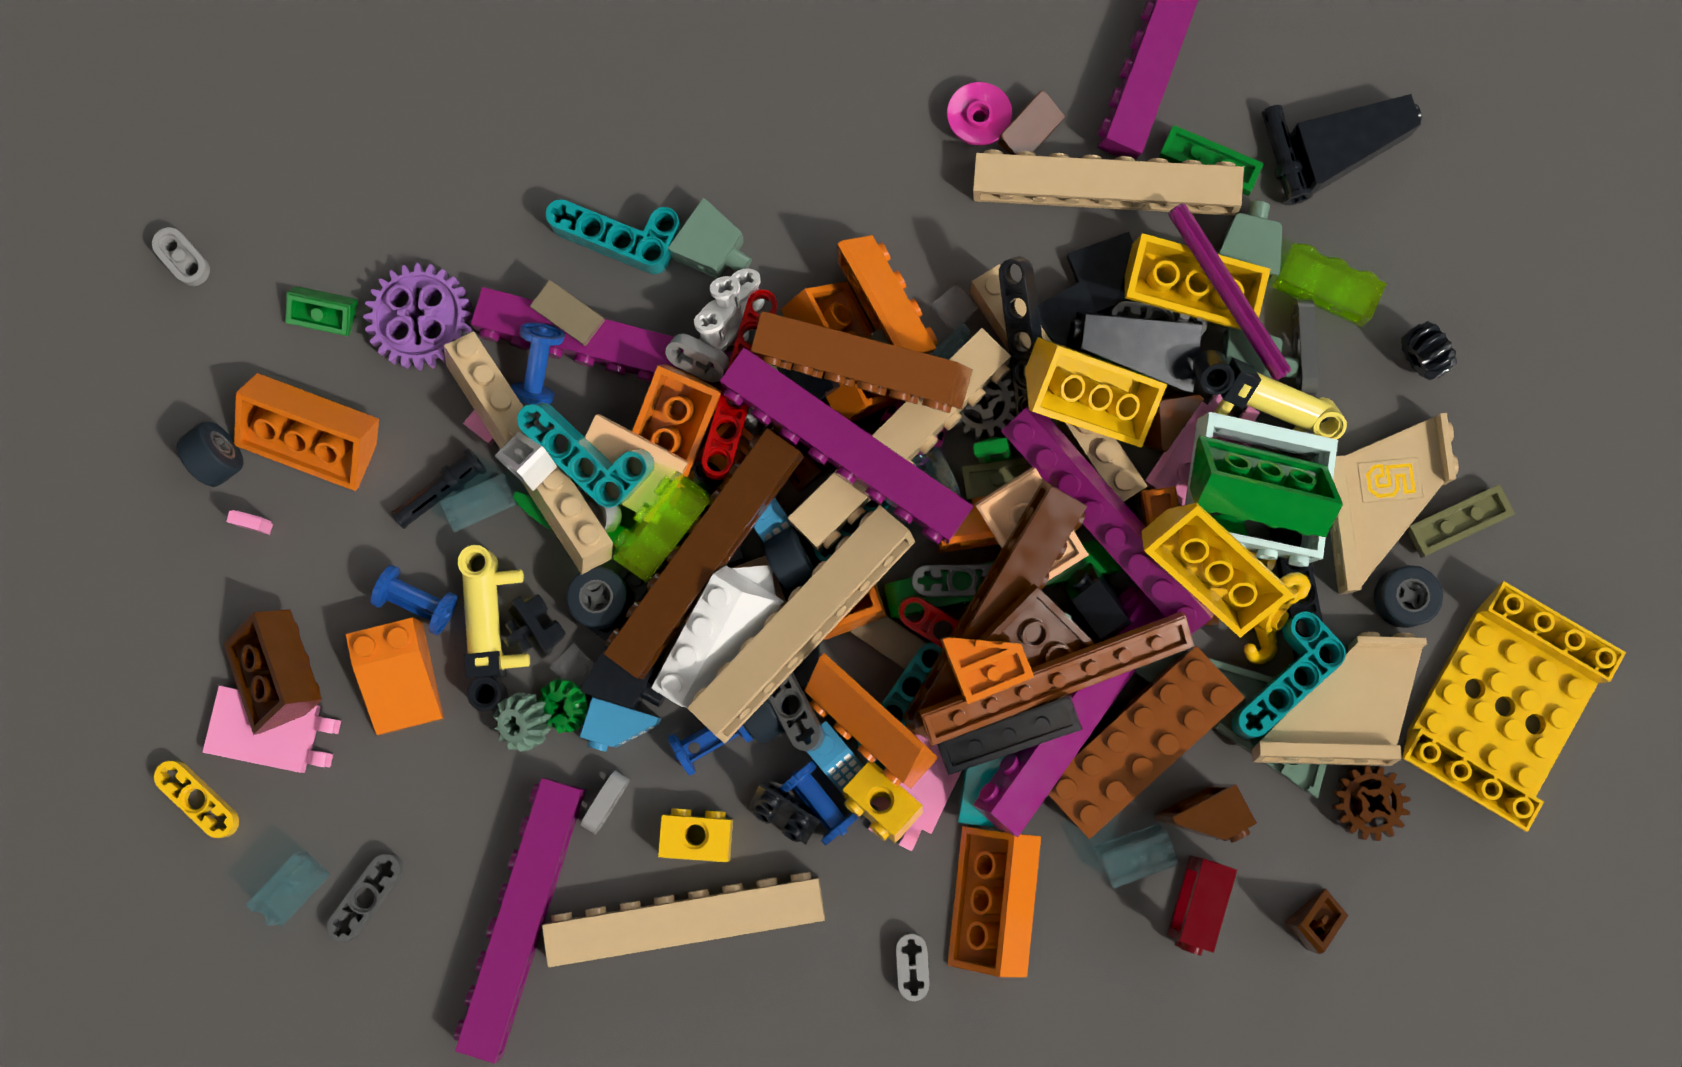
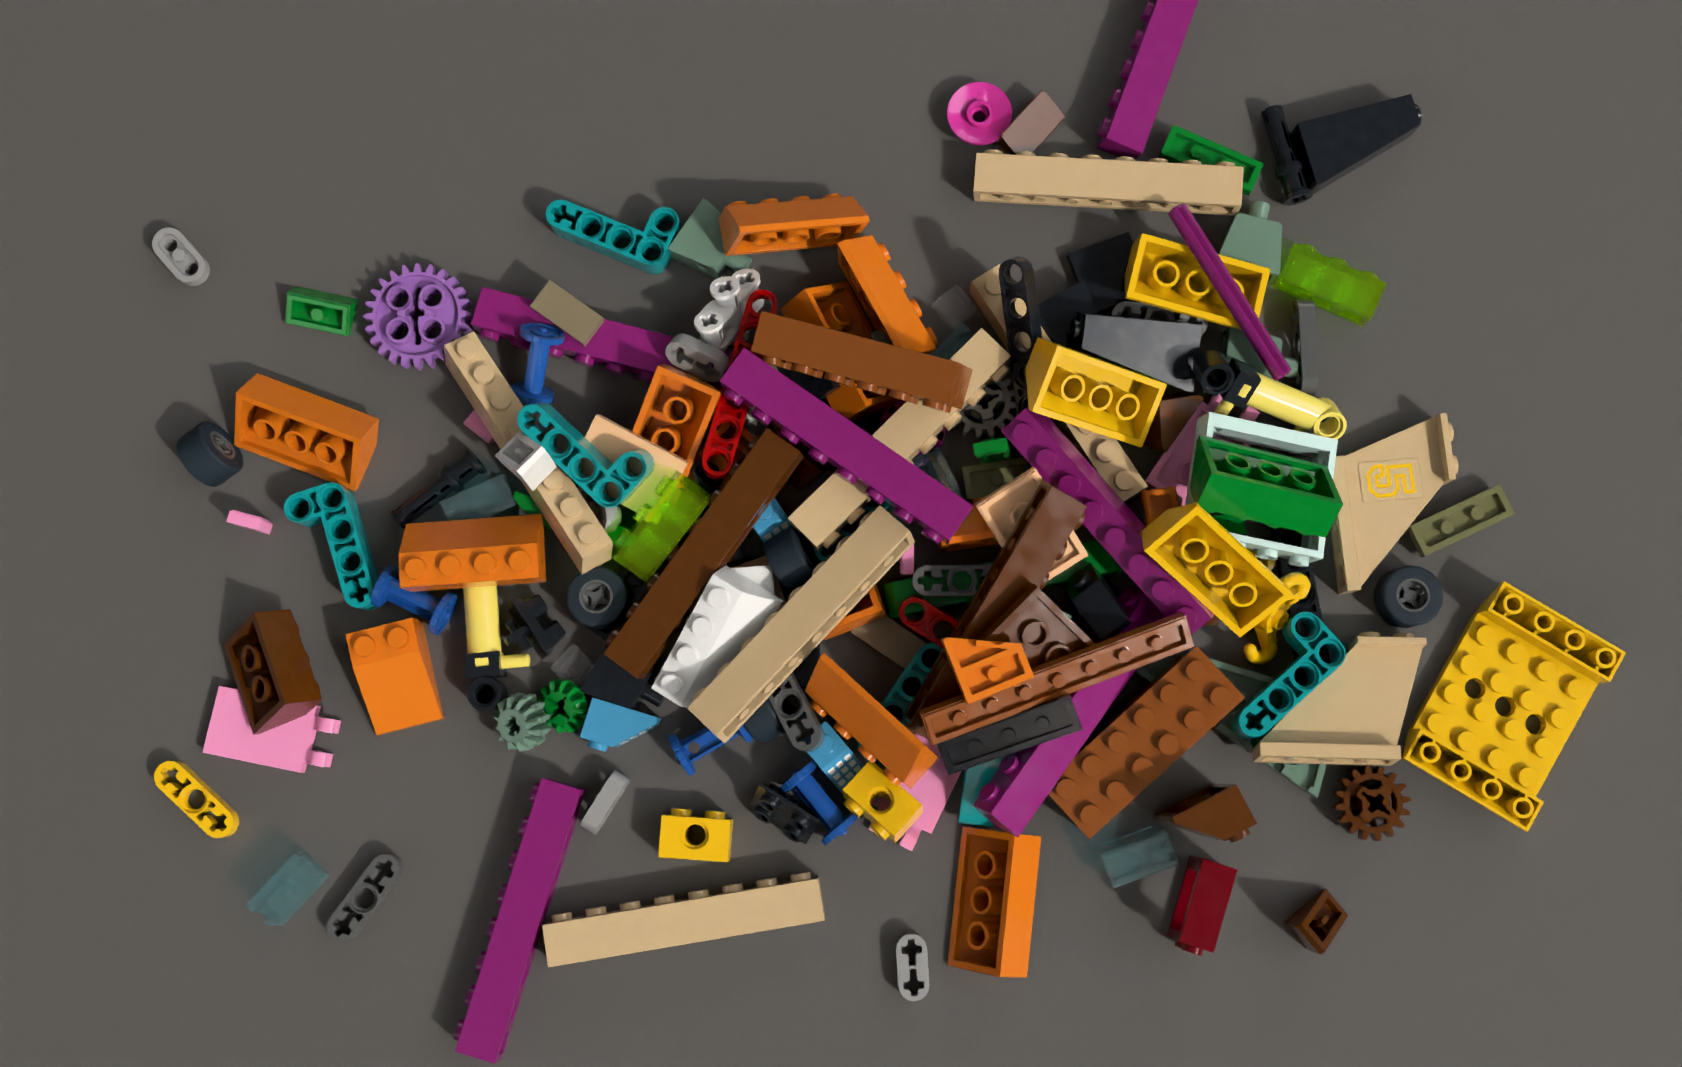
black gear [1401,321,1457,380] -> none
none -> teal beam [283,482,379,611]
none -> orange slope [399,514,546,592]
none -> orange slope [718,193,870,256]
none -> bright pink tile [900,544,914,578]

